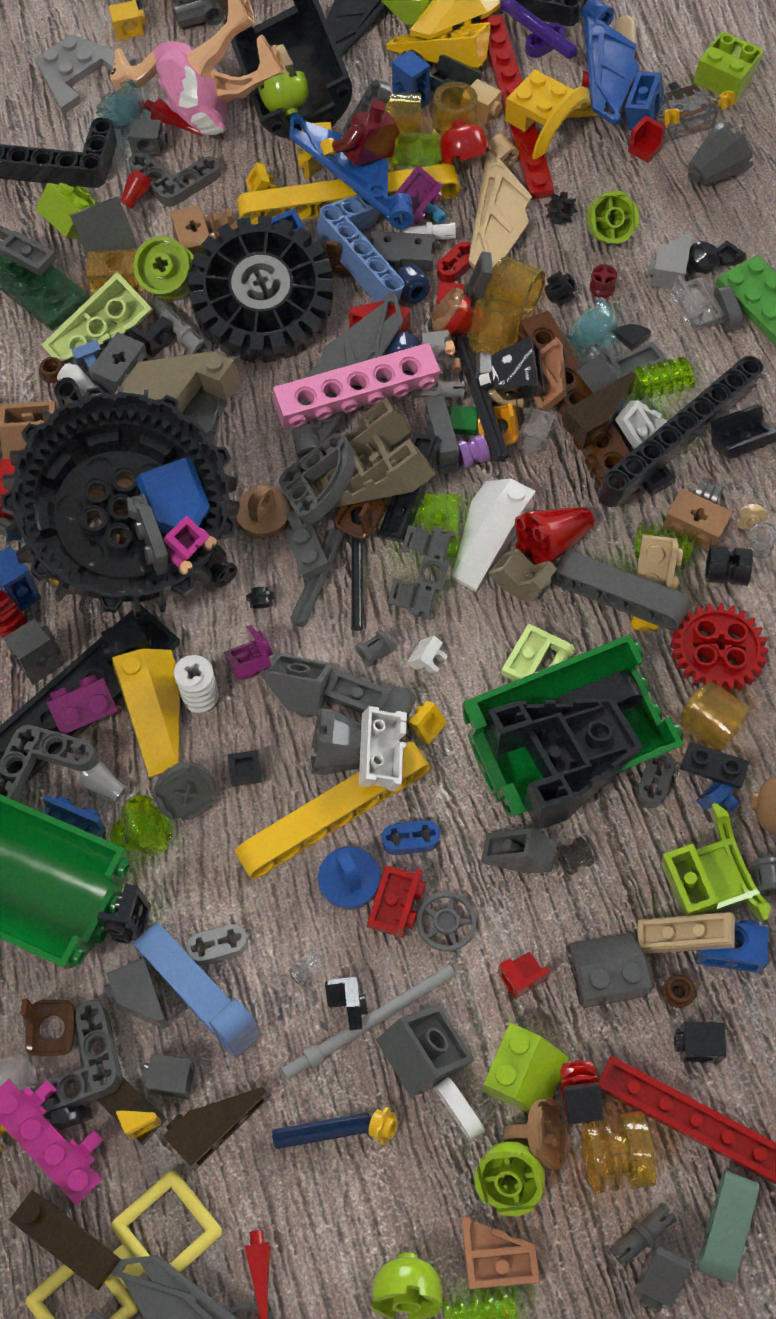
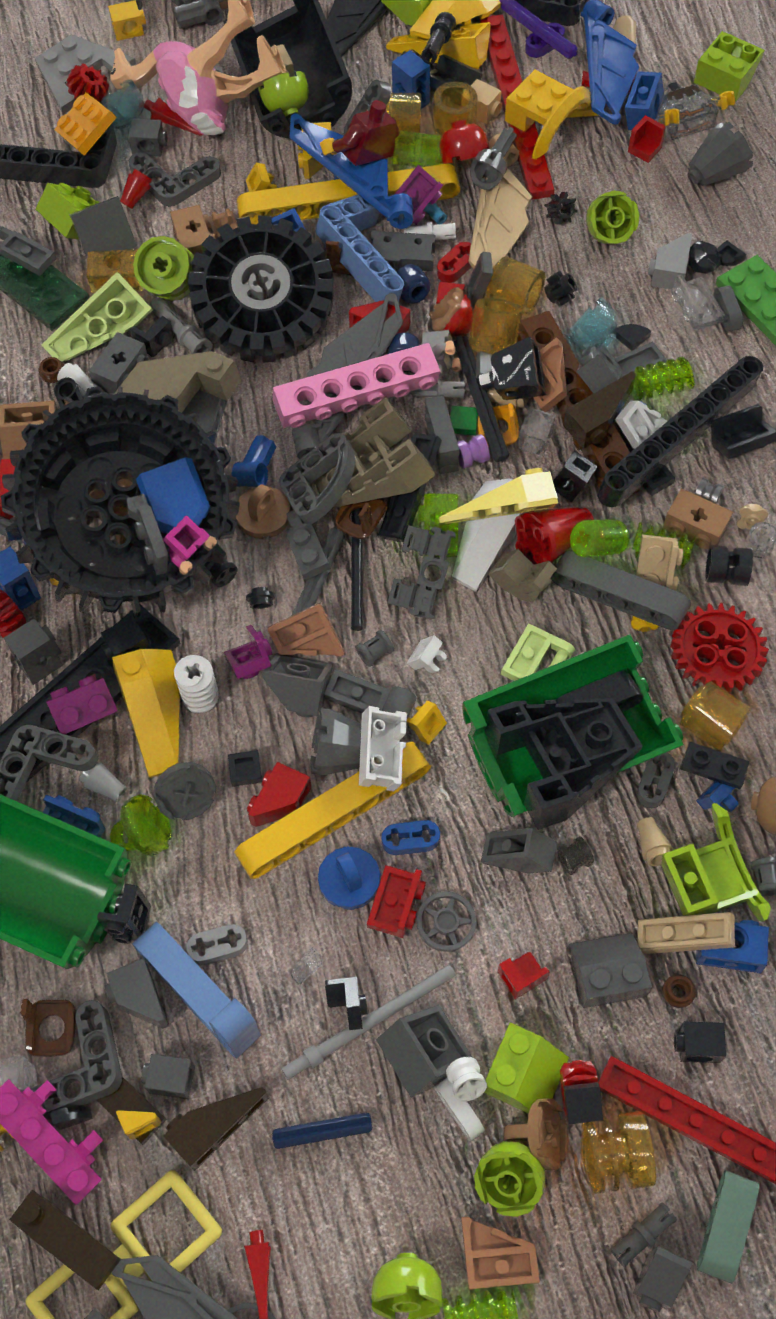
medium blue tile [72,340,101,374] -> none
yellow plate [369,1107,398,1146] -> none
dark red wheel [589,264,617,298] -> none
none -> light orange plate [54,92,117,156]
none -> red gear [66,63,109,103]
none -> blue piece [231,435,276,487]
none -> red slope [247,762,312,827]
none -> nougat wing [267,602,345,656]
none -> black pin [421,12,456,64]
none -> light yellow wedge [438,468,558,525]
none -> white wheel [446,1057,487,1101]
none -> dark grey piece [471,127,517,190]
none -> black brick [553,450,597,502]
none -> clear neon green piece [570,519,630,557]
none -> tan cone [637,817,673,866]

